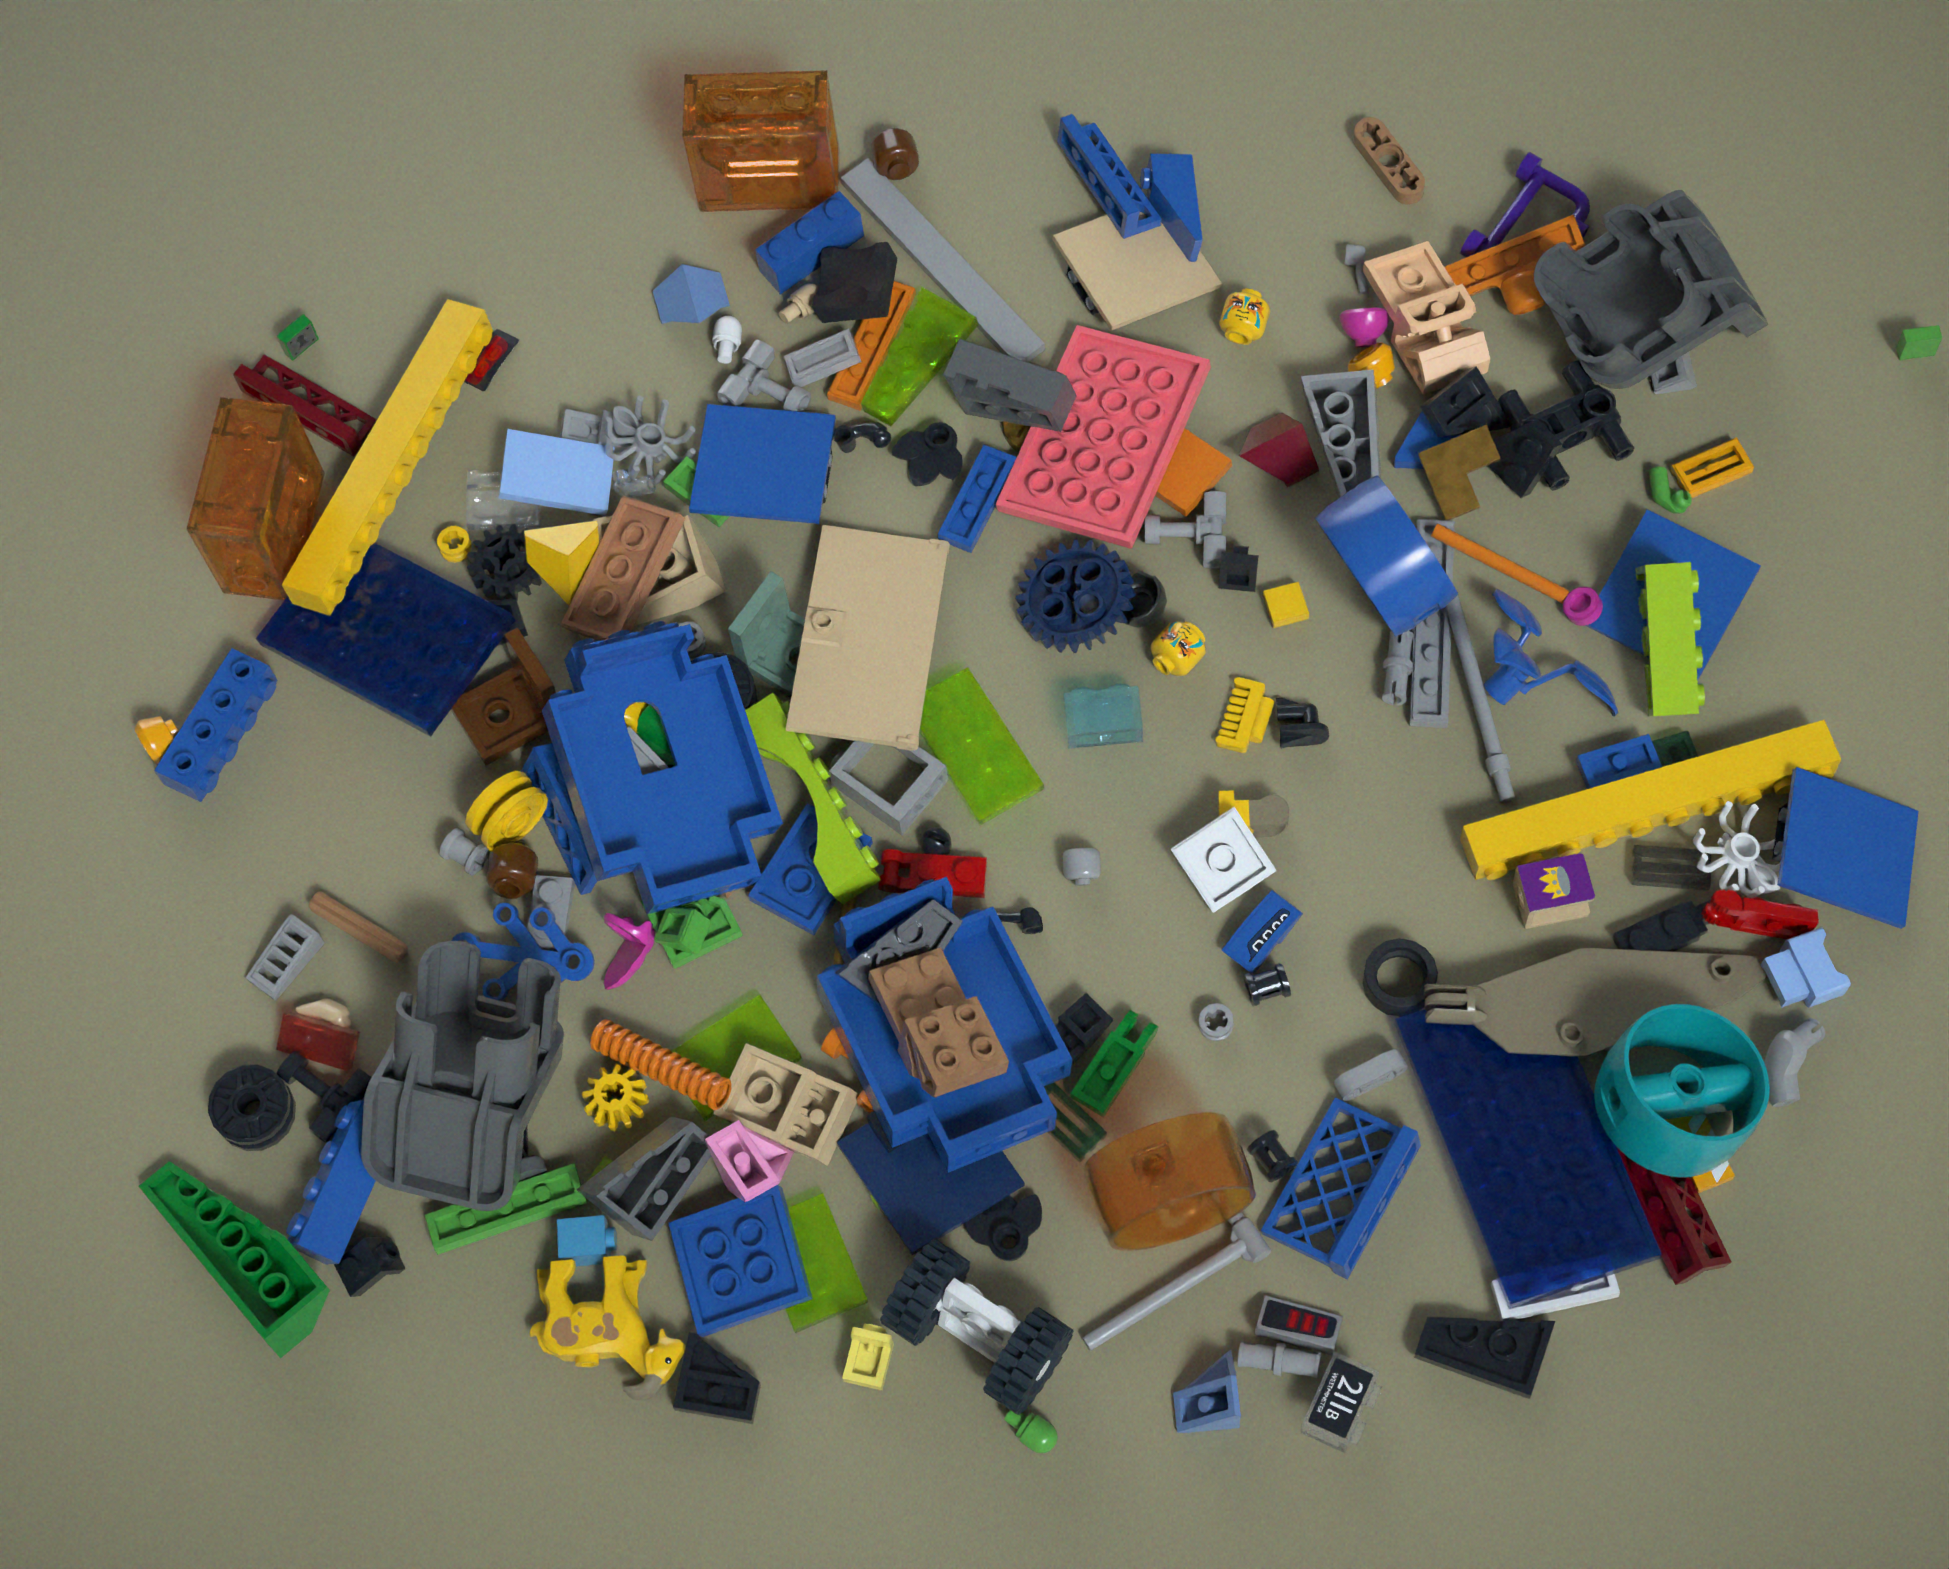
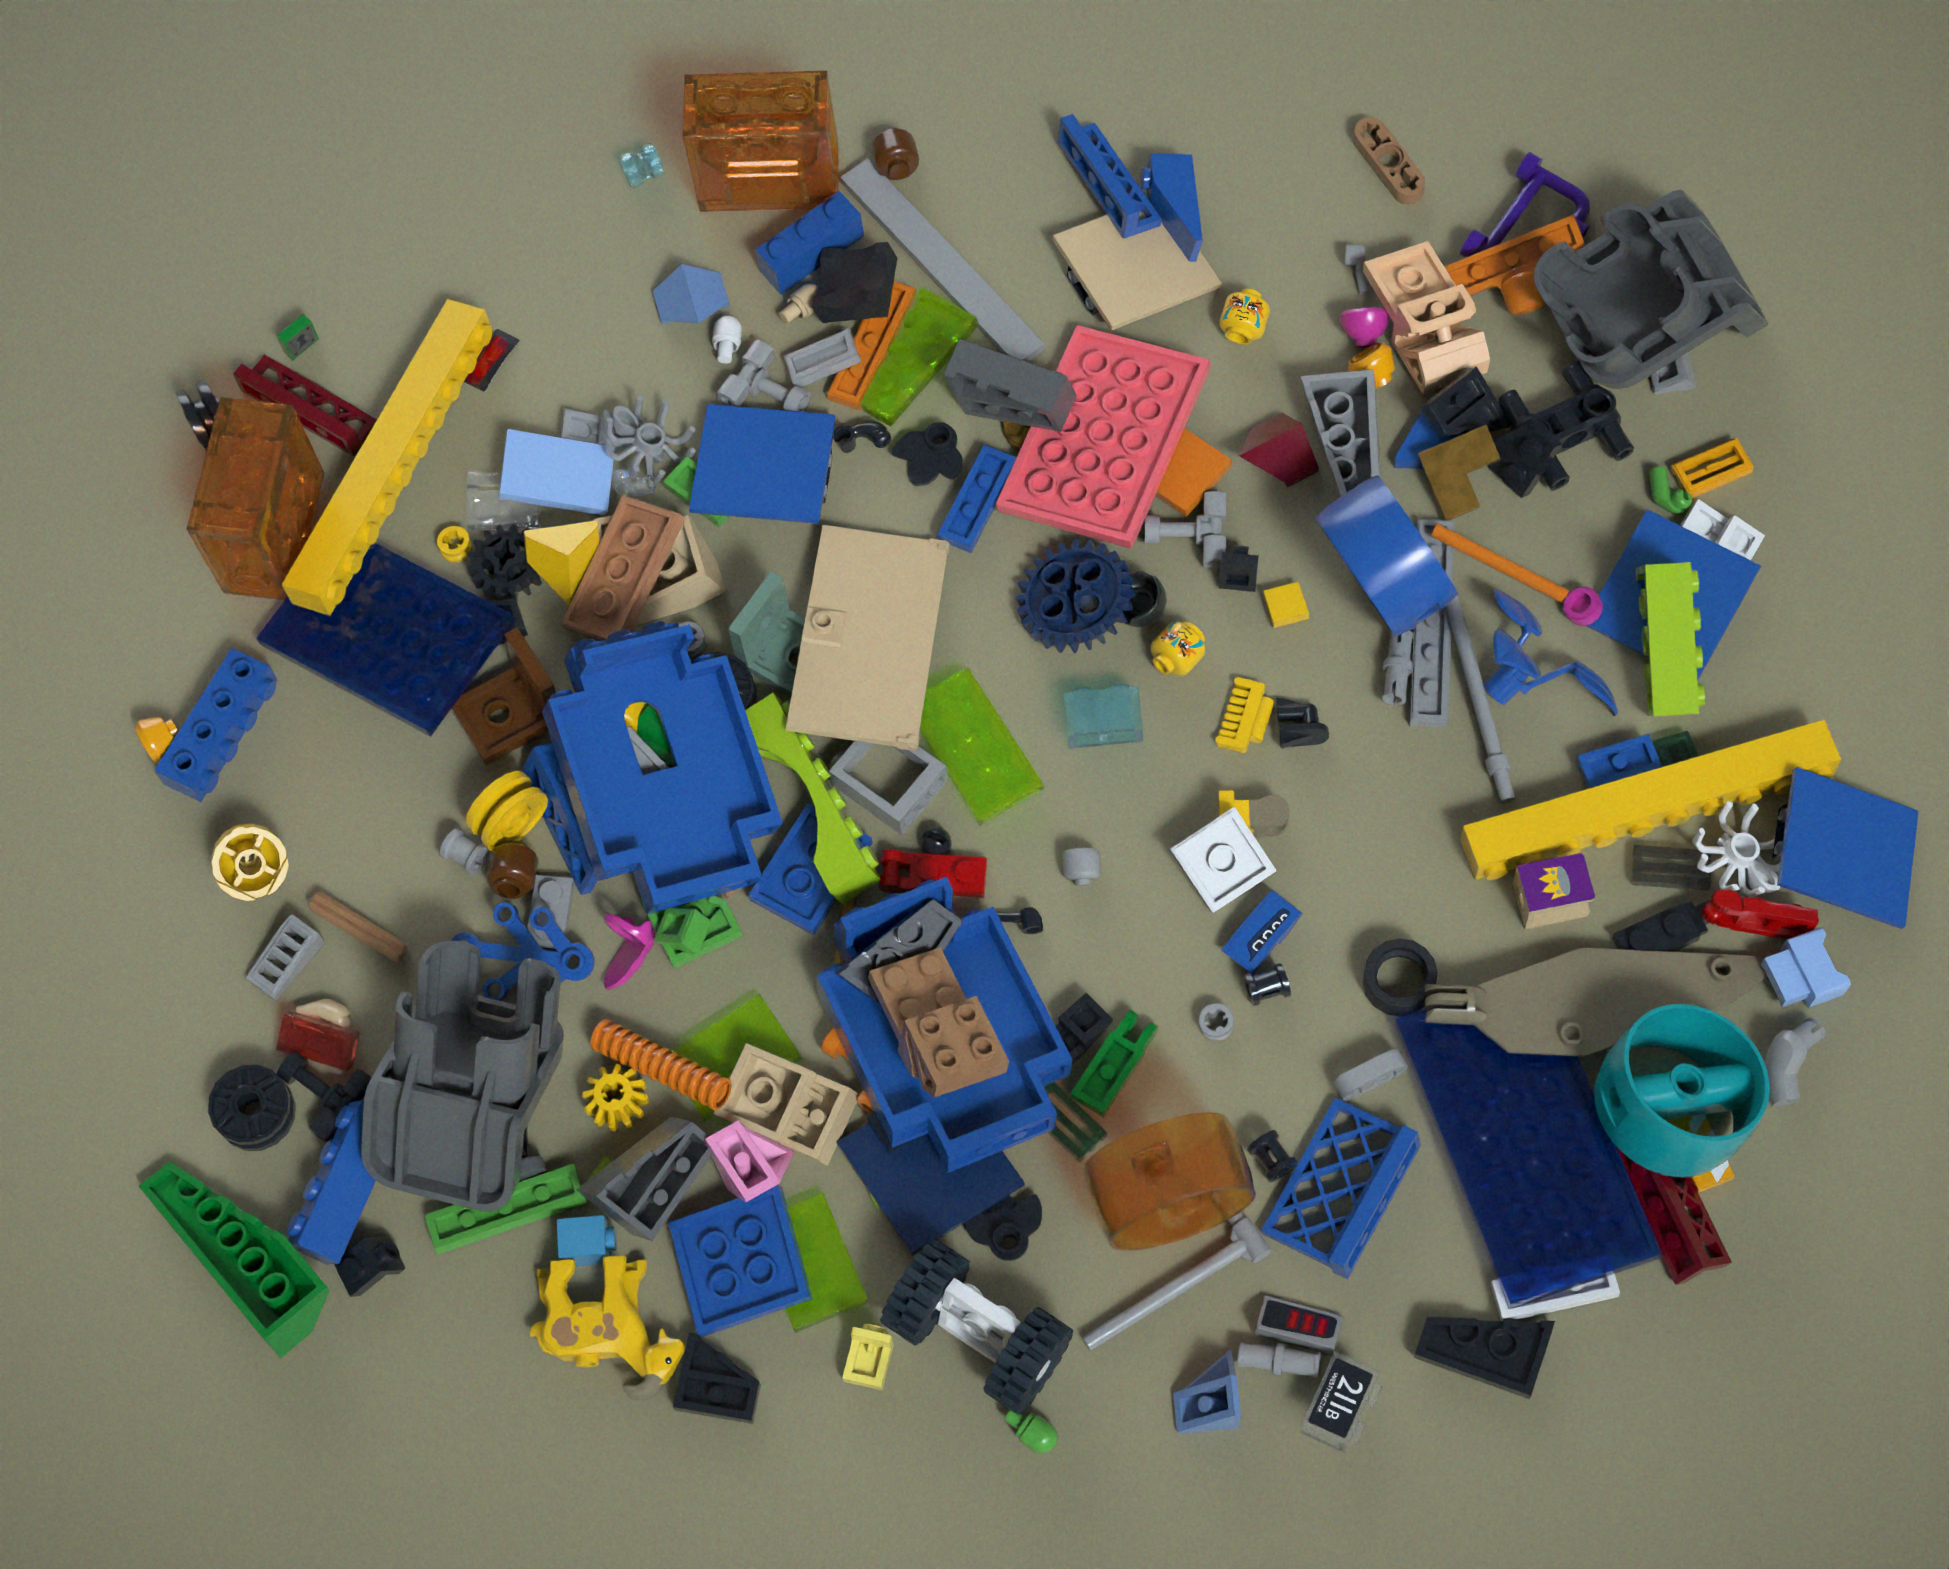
bright green tile [1896,325,1942,360] -> none
none -> black wheel [175,379,240,461]
none -> yellow cylinder [211,823,289,901]
none -> clear light blue wheel [619,143,665,188]
none -> white slope [1680,499,1765,560]

